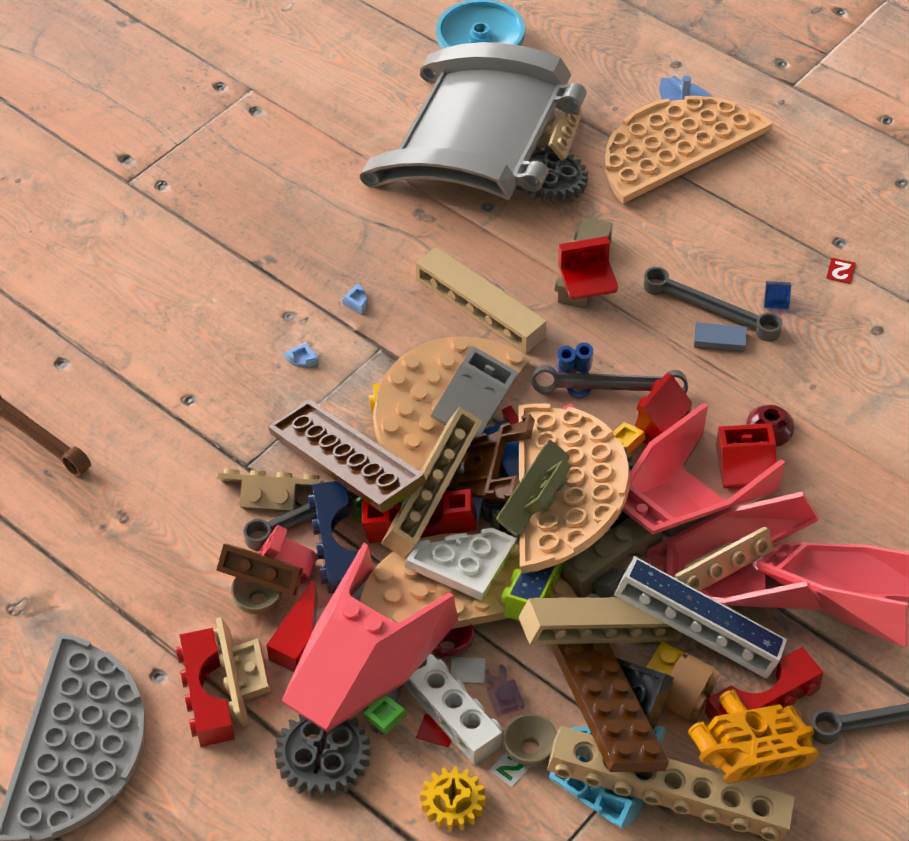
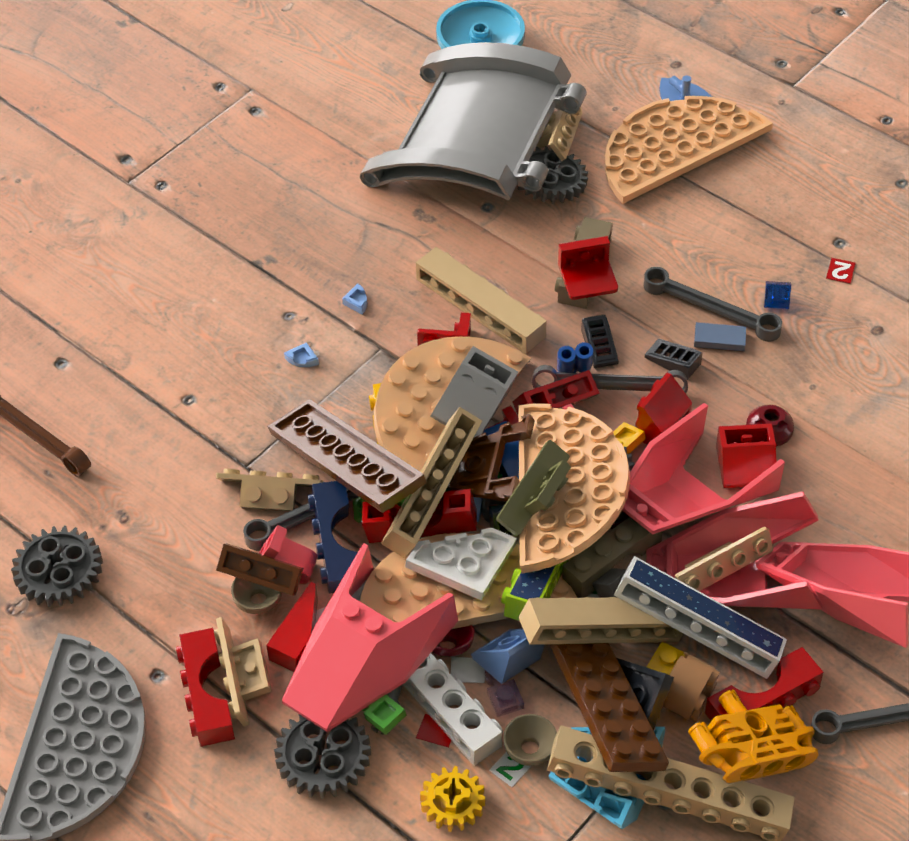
none -> dark grey gear [11,526,103,607]
none -> red bracket [417,312,471,346]
none -> medium blue slope [471,628,545,684]
none -> red slope [512,370,600,417]
none -> black slope [581,315,619,368]
none -> black slope [644,339,703,380]

